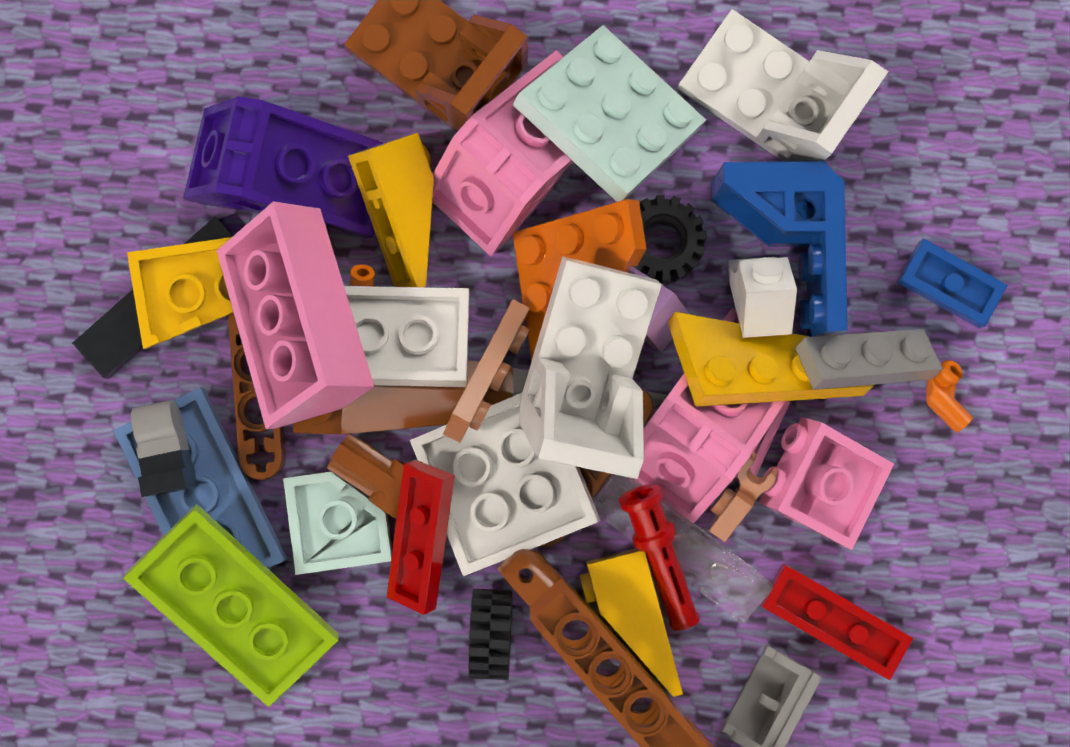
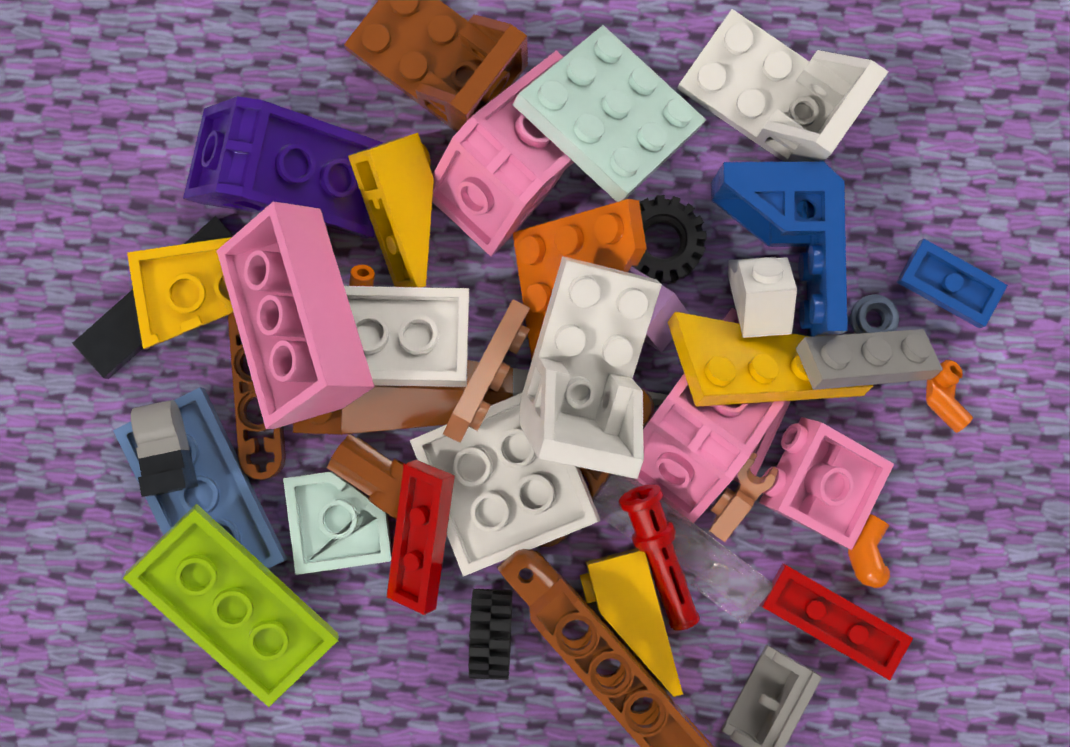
none -> orange arm [848,514,890,588]
none -> sand blue plate [850,294,899,334]

